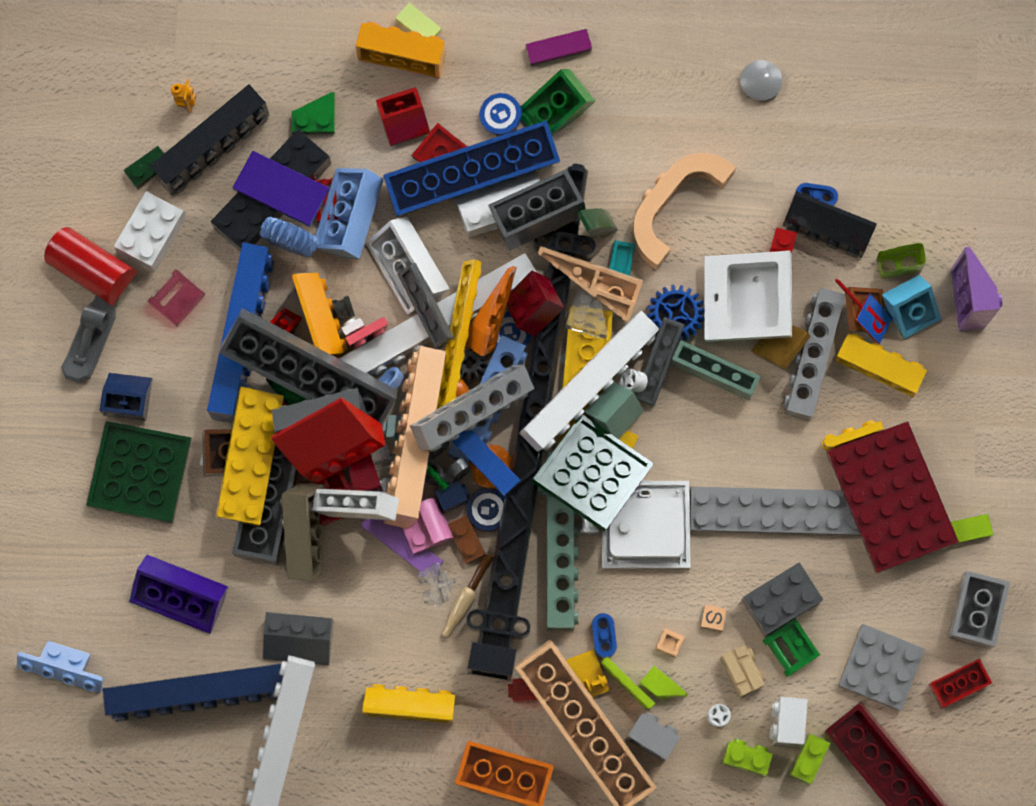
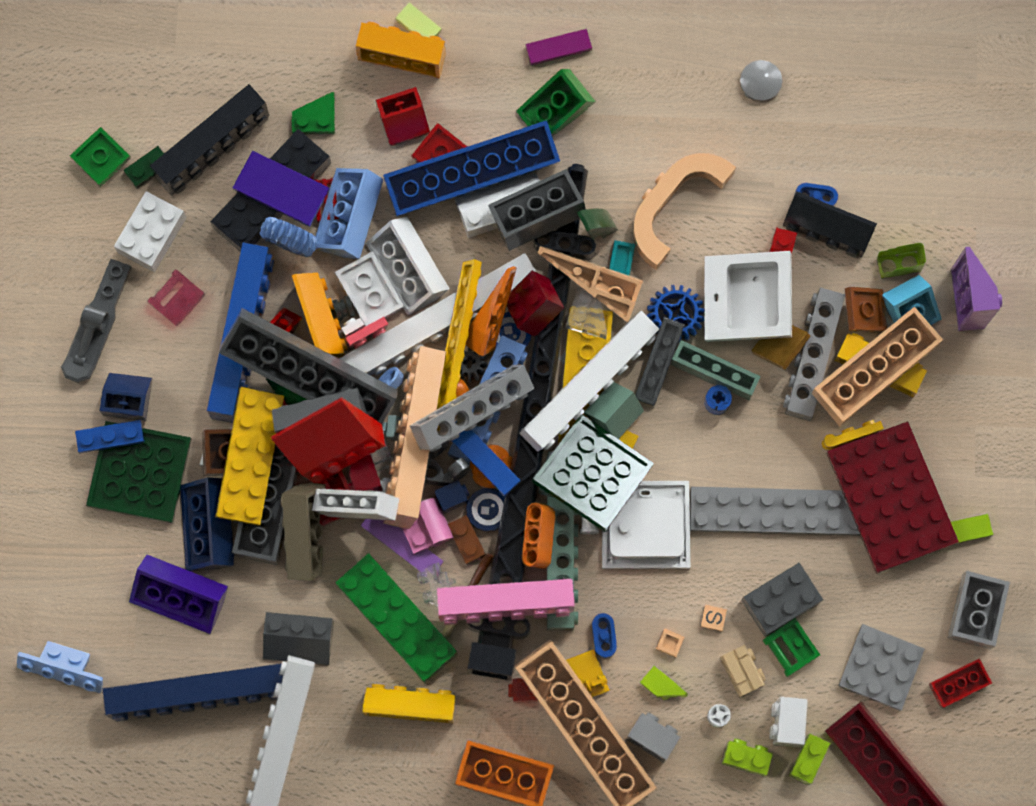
red brick [44,227,138,306] -> none
light orange hinge [170,79,196,113] -> none
dark grey tile [397,263,454,349] -> none
green piece [426,462,449,491] -> none
blue tile [479,93,522,136] -> none
lime tile [601,657,655,711] -> none
white wheel [620,369,648,393] -> none
blue piece [835,279,893,345] -> none
none -> green plate [70,127,131,187]
none -> blue plate [75,420,145,454]
none -> dark blue slope [181,477,234,572]
none -> white plate [335,251,404,327]
none -> green brick [335,553,458,684]
none -> bright pink brick [437,579,574,625]
none -> orange beam [522,503,555,569]
none -> blue piece [704,385,732,415]
none -> light nougat brick [811,307,943,426]

